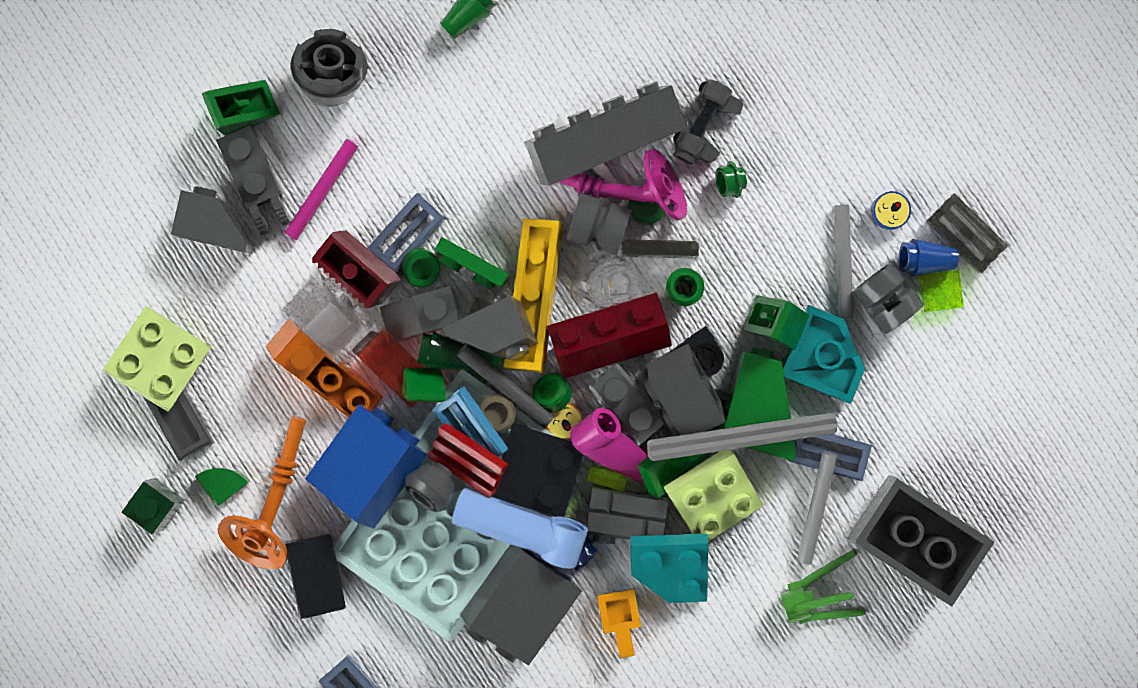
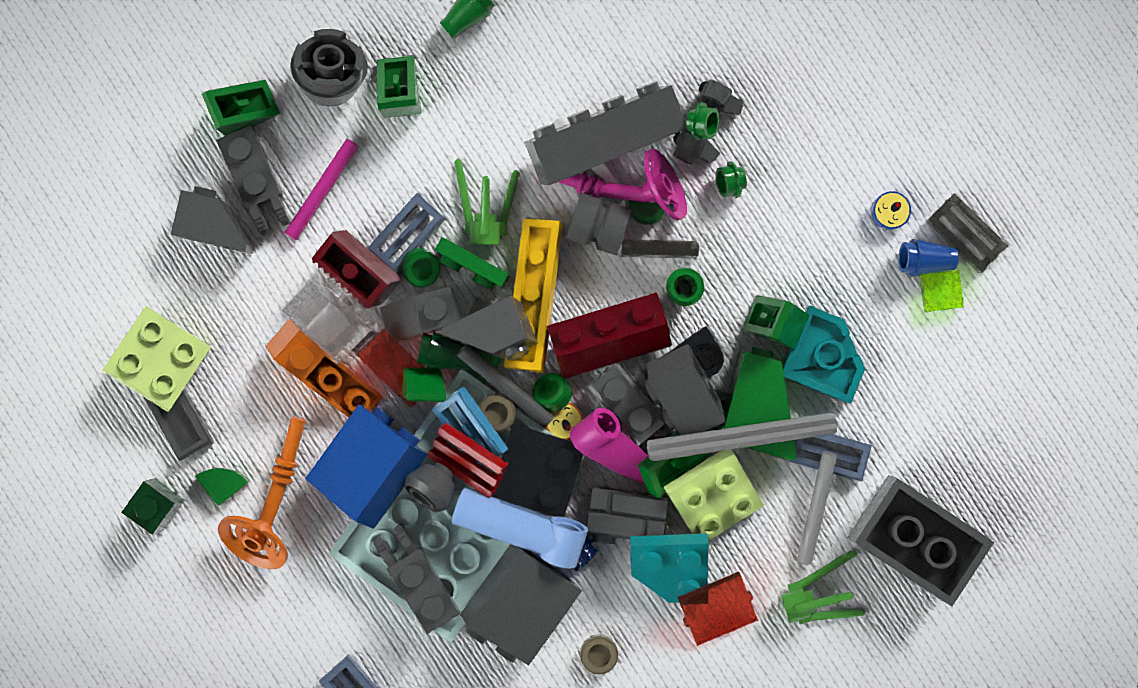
black panel [284,534,346,619] -> none
clear hair [568,254,642,313] -> none
clear neon green tile [586,465,627,492] -> none
light orange plate [597,588,641,658] -> none
light grey bar [834,205,853,318] -> none
dark grey wheel [853,262,925,334] -> none
none -> dark grey hinge [373,524,460,634]
none -> green slope [377,55,422,118]
none -> bright green plant [454,159,520,245]
none -> dark tan tile [580,634,618,674]
none -> clear red piece [677,572,758,646]
none -> green plate [686,103,719,141]

